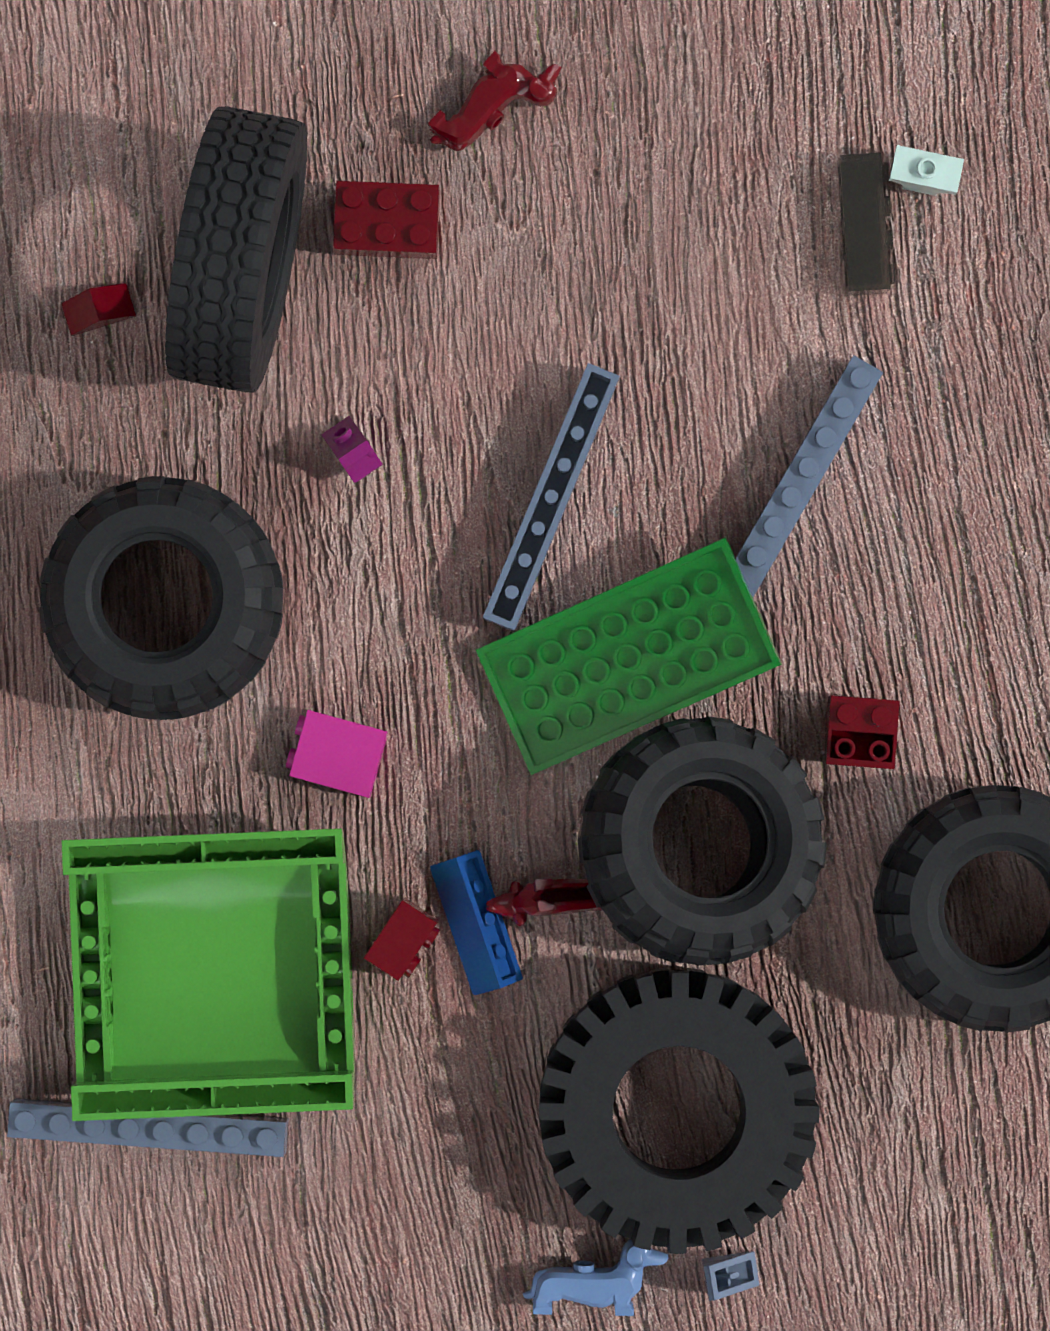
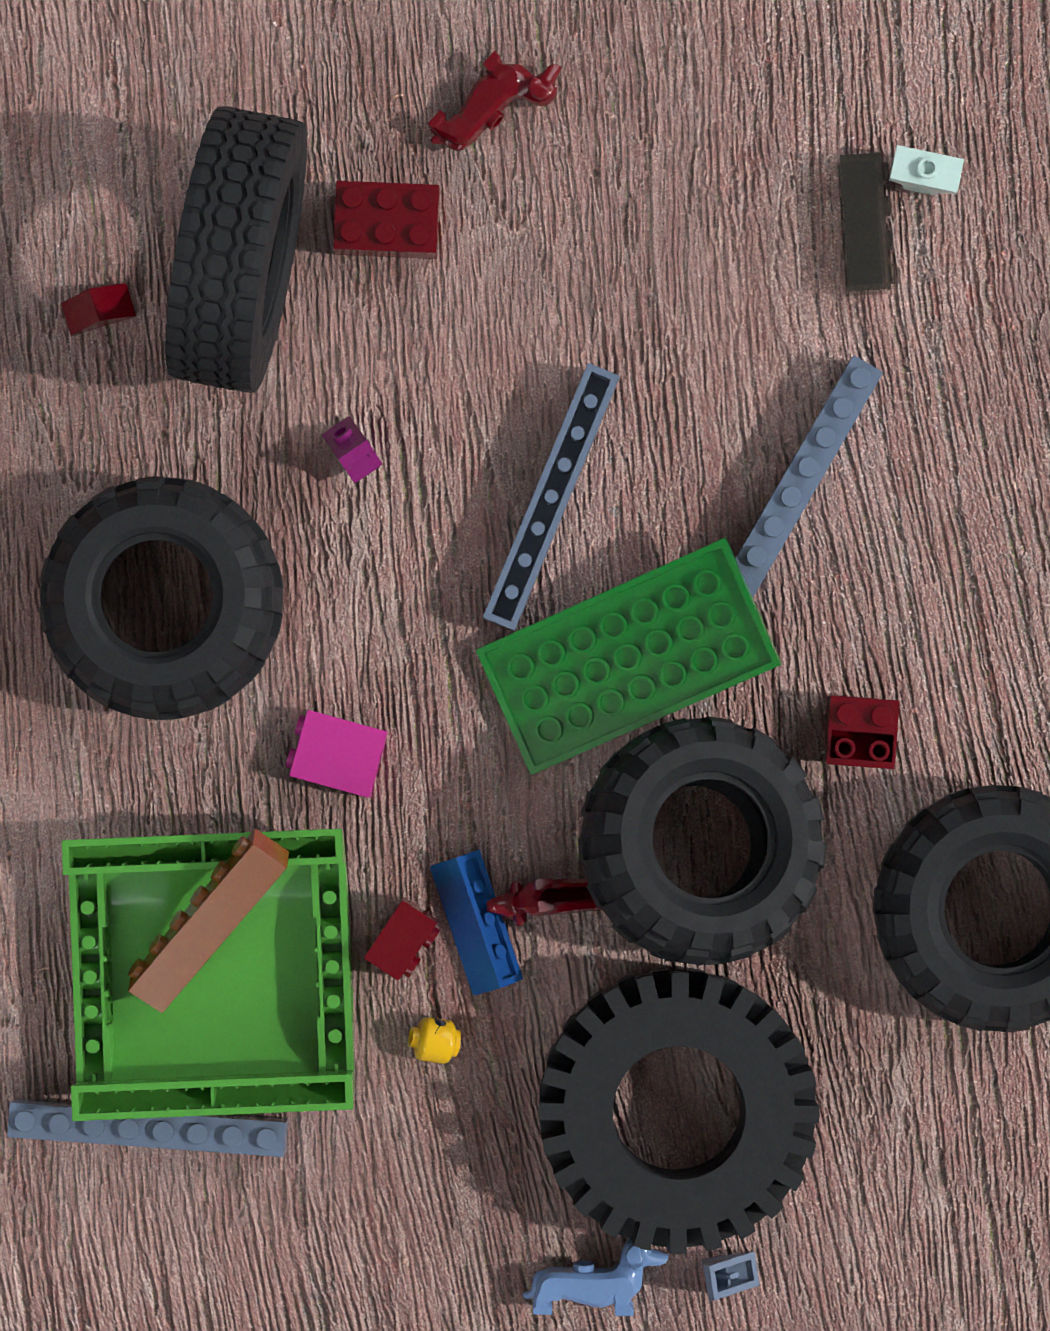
none -> dark orange brick [128,829,289,1013]
none -> yellow head [408,1017,461,1064]

